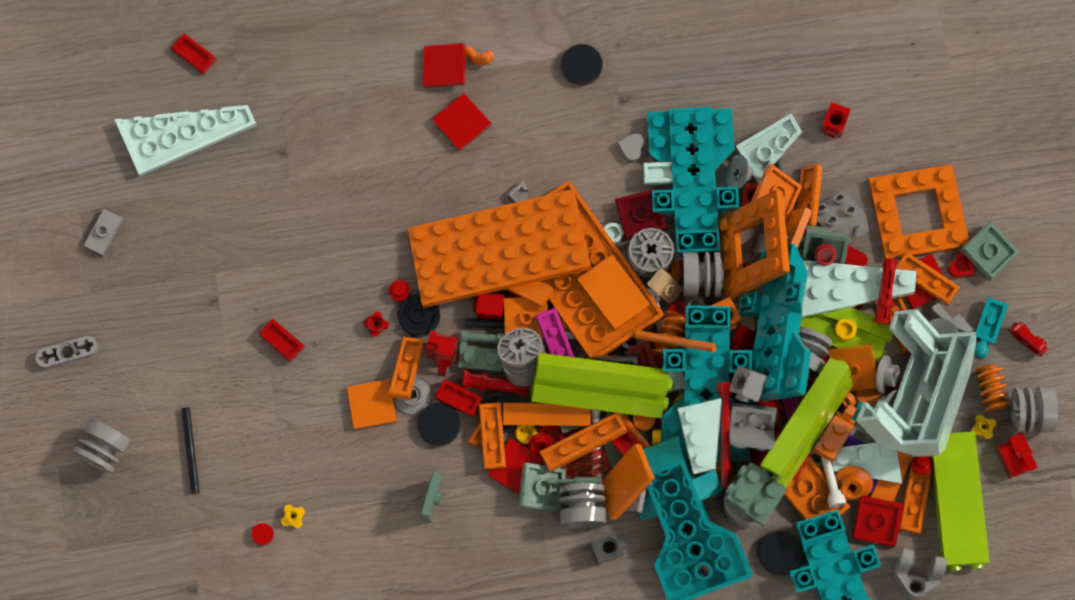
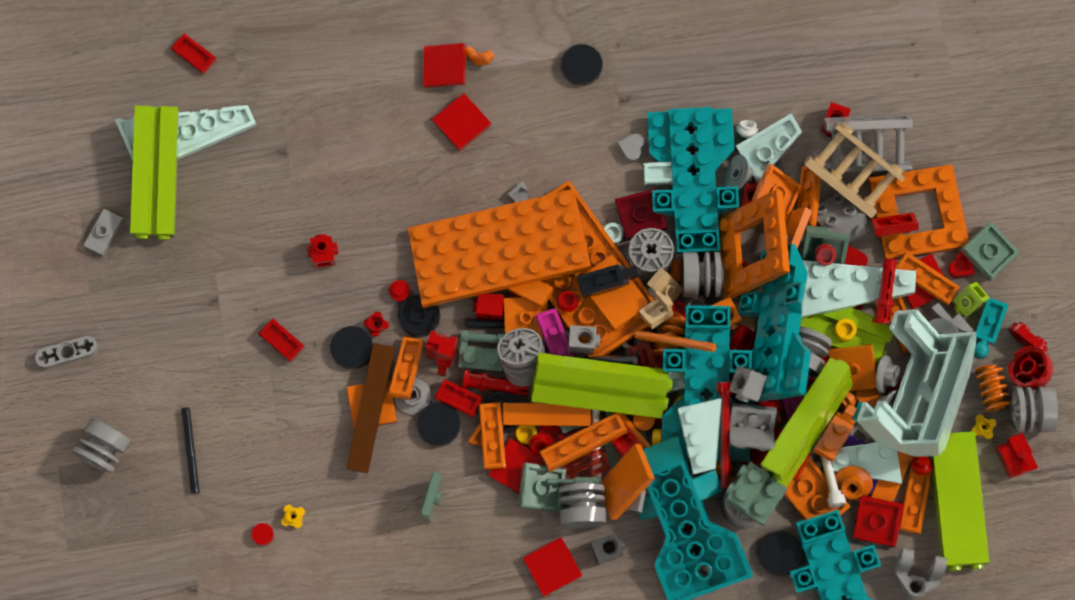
none -> lime brick [130,105,179,240]
none -> red brick [307,234,339,268]
none -> black tile [330,326,373,369]
none -> reddish brown tile [346,343,395,474]
none -> red tile [523,537,582,597]
none -> red plate [557,291,579,313]
none -> light grey brick [568,325,600,354]
none -> black hinge [577,264,639,298]
none -> tan bracket [639,290,673,329]
none -> white plate [737,120,758,138]
none -> tan fence [804,122,905,218]
none -> light grey fence [824,115,913,173]
none -> red plate [871,212,919,237]
none -> lime brick [952,282,990,317]
none -> red cylinder [1008,345,1053,390]

